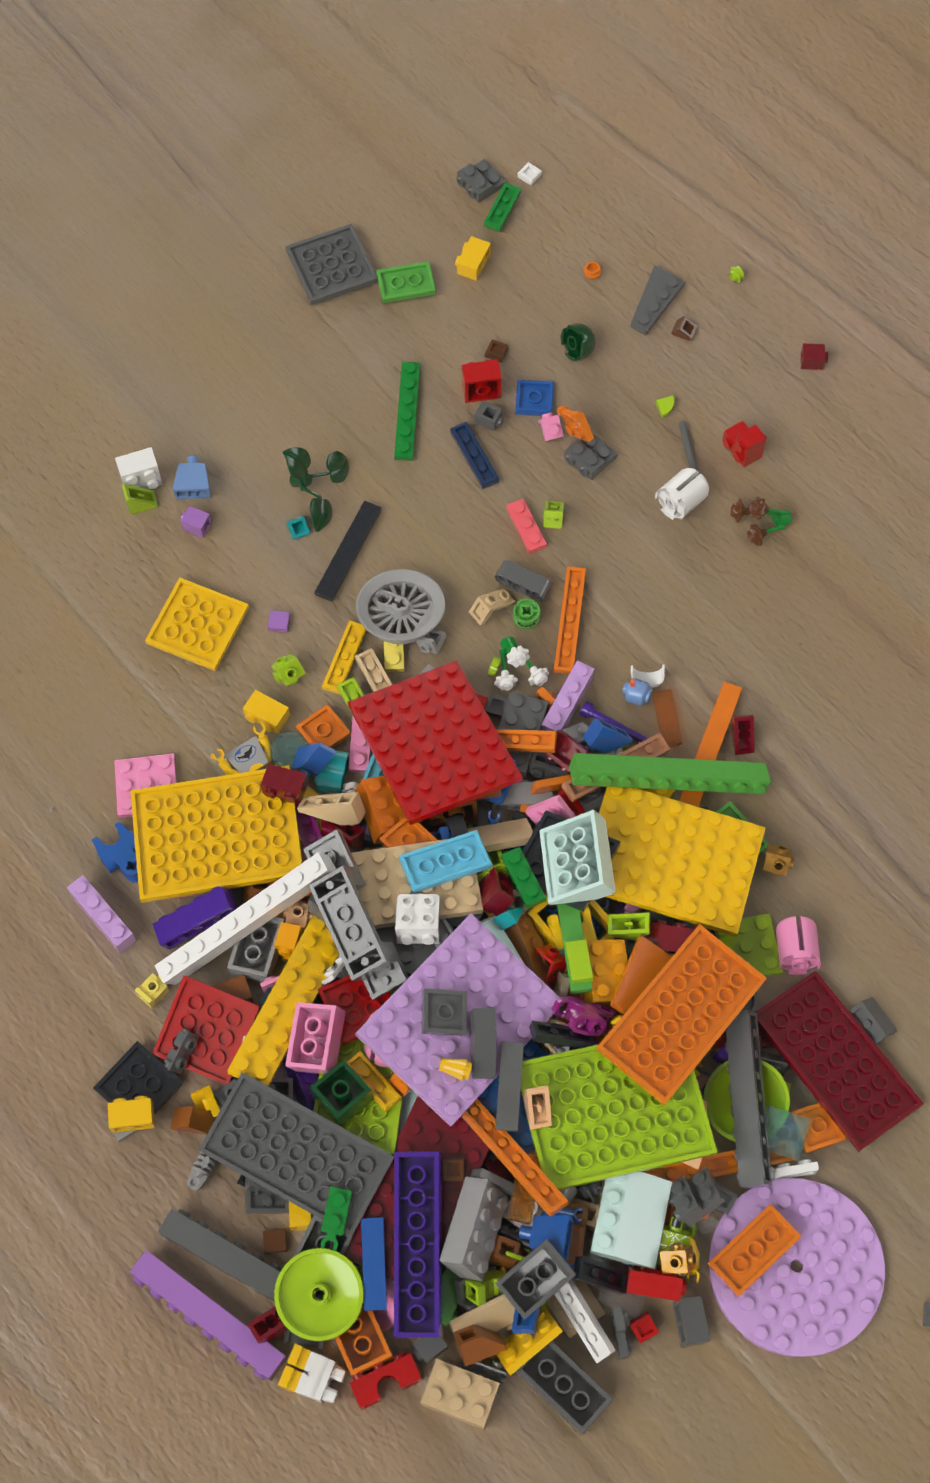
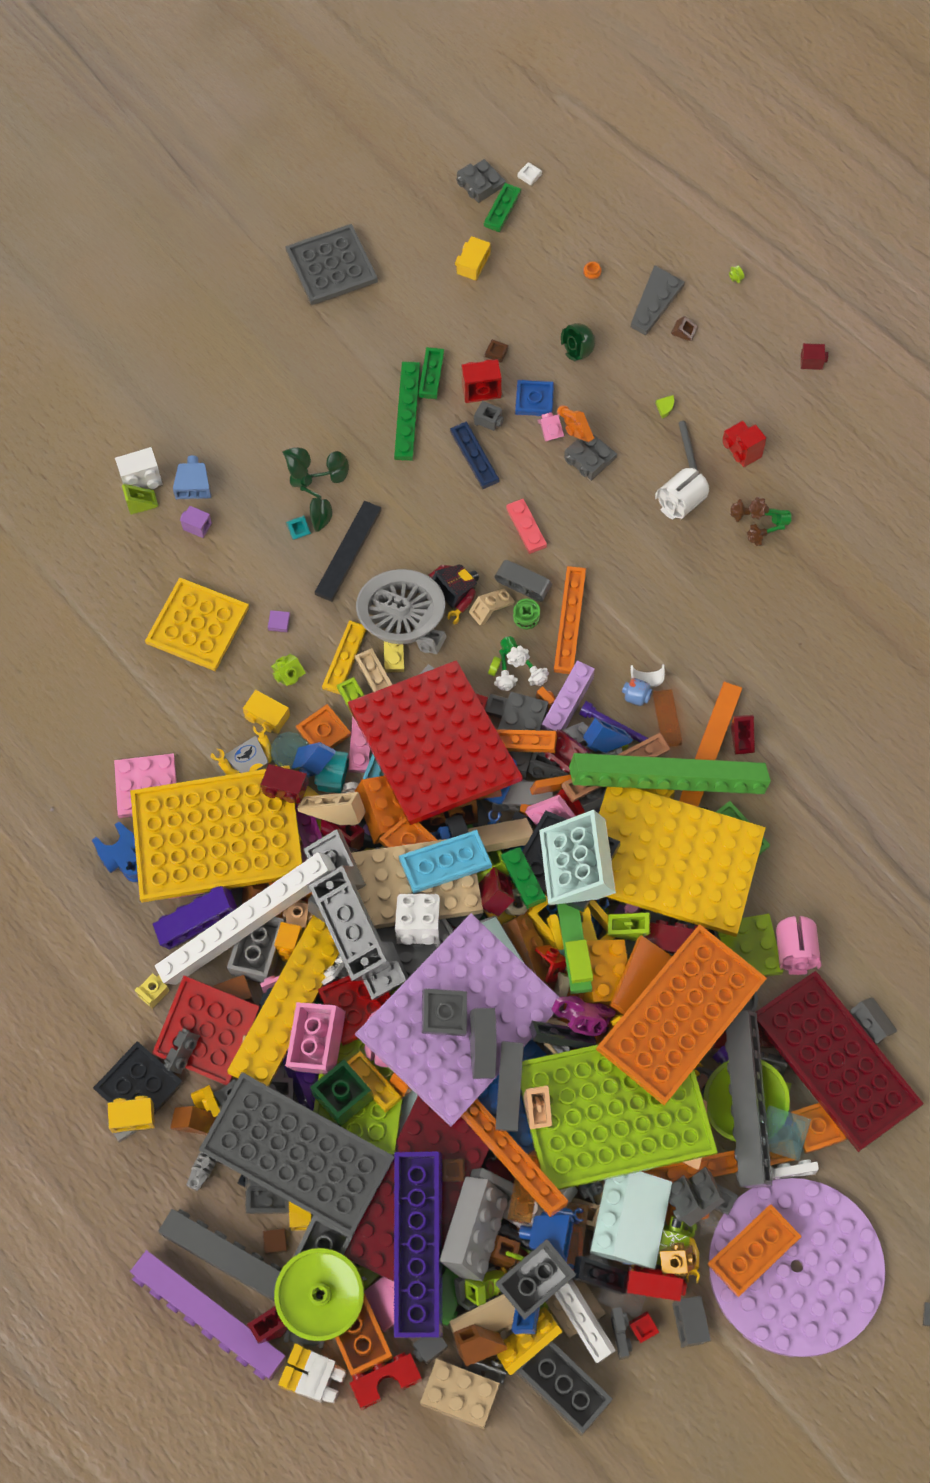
lavender brick [67,875,136,954] -> none
green plate [321,1187,353,1251] -> none
blue tile [361,1218,388,1311] -> none
bright green plate [376,261,436,304] -> none
yellow cone [439,1058,472,1081] -> none
teal slope [493,907,523,930] -> none
lime slope [543,501,564,529] -> none
pearl gold brick [762,844,795,876] -> none
none -> green plate [419,347,444,399]
none -> torso [429,564,479,625]

